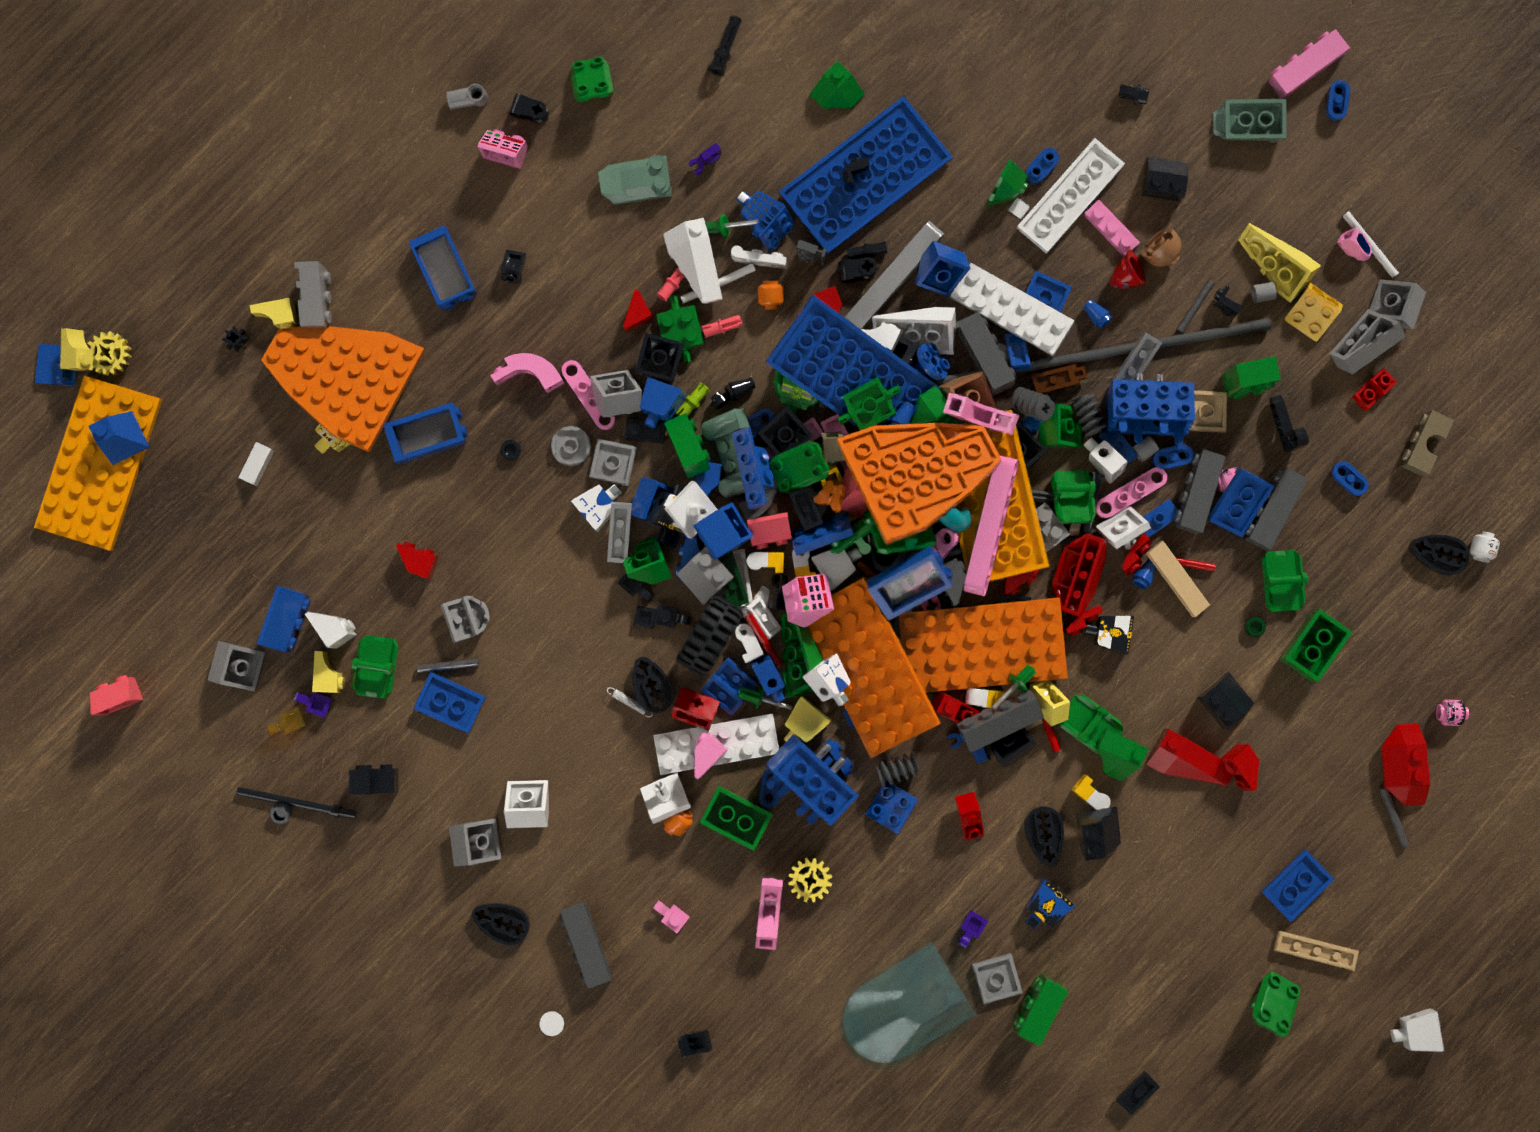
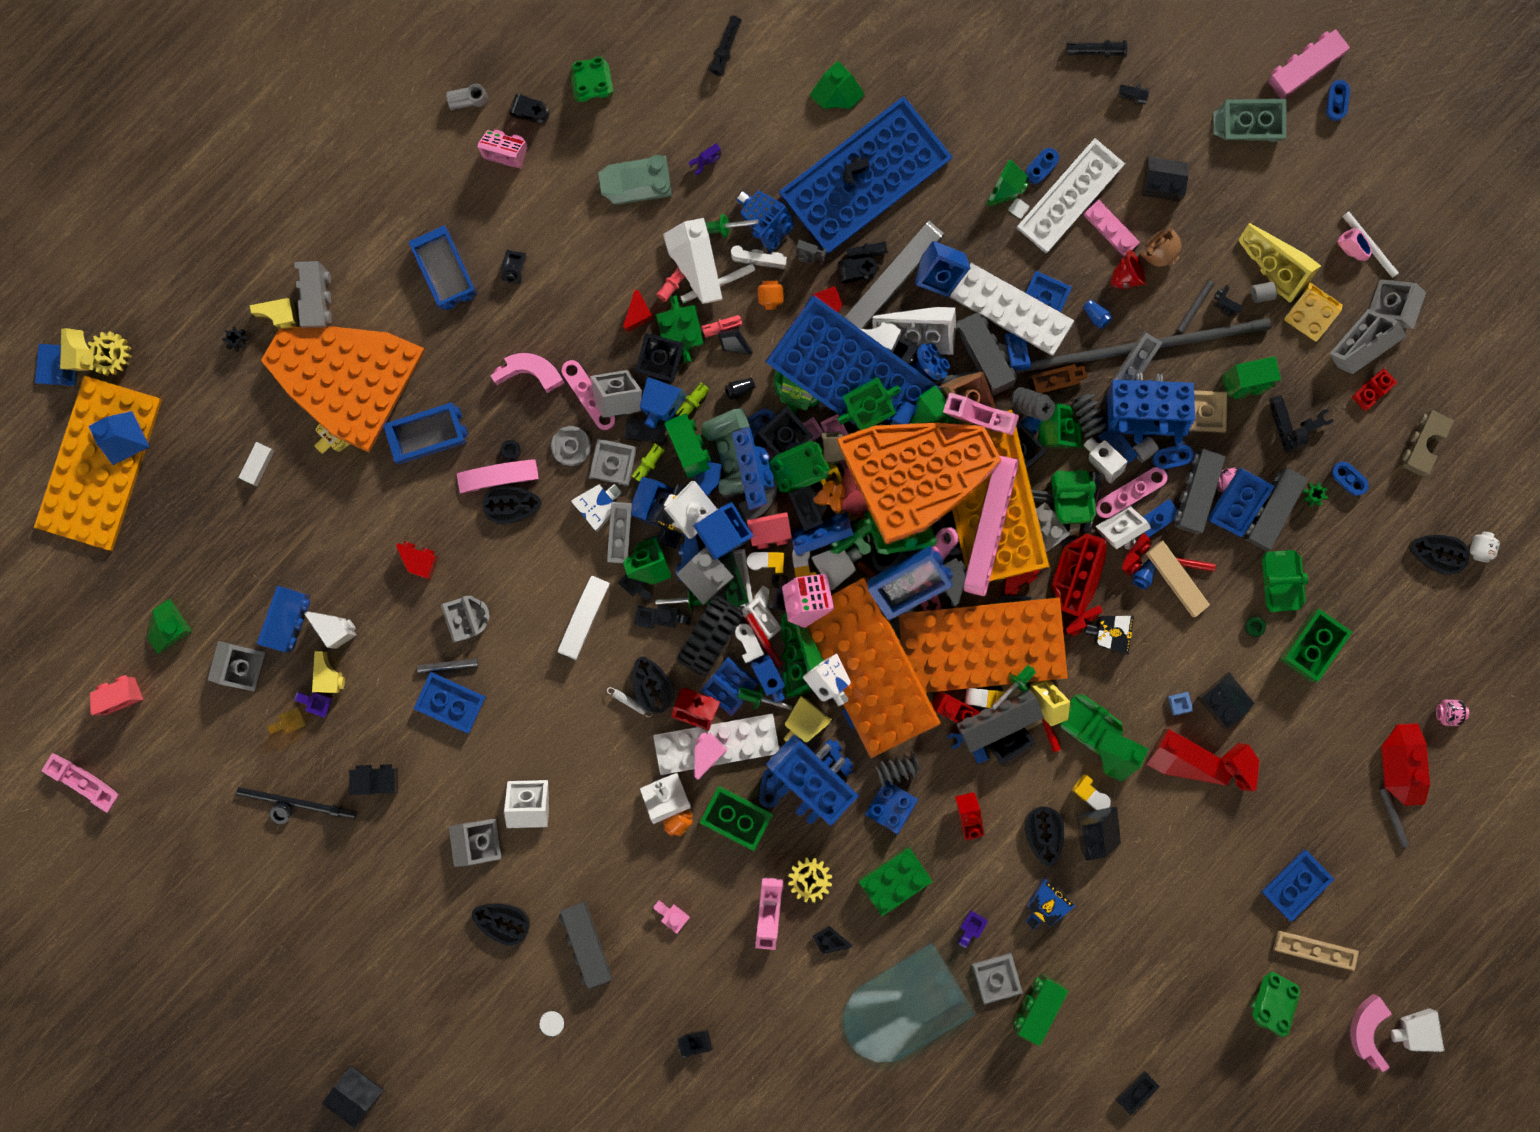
green shield [352,635,398,699] -> none
black plate [710,391,729,410] -> none
teal cylinder [938,506,971,532] -> none
none -> bright pink slope [41,753,119,813]
none -> green slope [147,599,192,654]
none -> black slope [322,1065,384,1128]
none -> bright pink slope [457,460,539,494]
none -> black piece [483,486,542,525]
none -> white slope [558,575,610,660]
none -> lime pin [631,443,665,482]
none -> piece [656,589,712,612]
none -> black piece [718,329,753,355]
none -> black piece [812,925,852,954]
none -> green brick [858,846,933,916]
none -> black pin [1066,40,1127,58]
none -> medium blue tile [1167,692,1193,716]
none -> black plate [1300,409,1334,433]
none -> green gear [1301,482,1328,507]
none -> bright pink arch [1350,994,1392,1072]

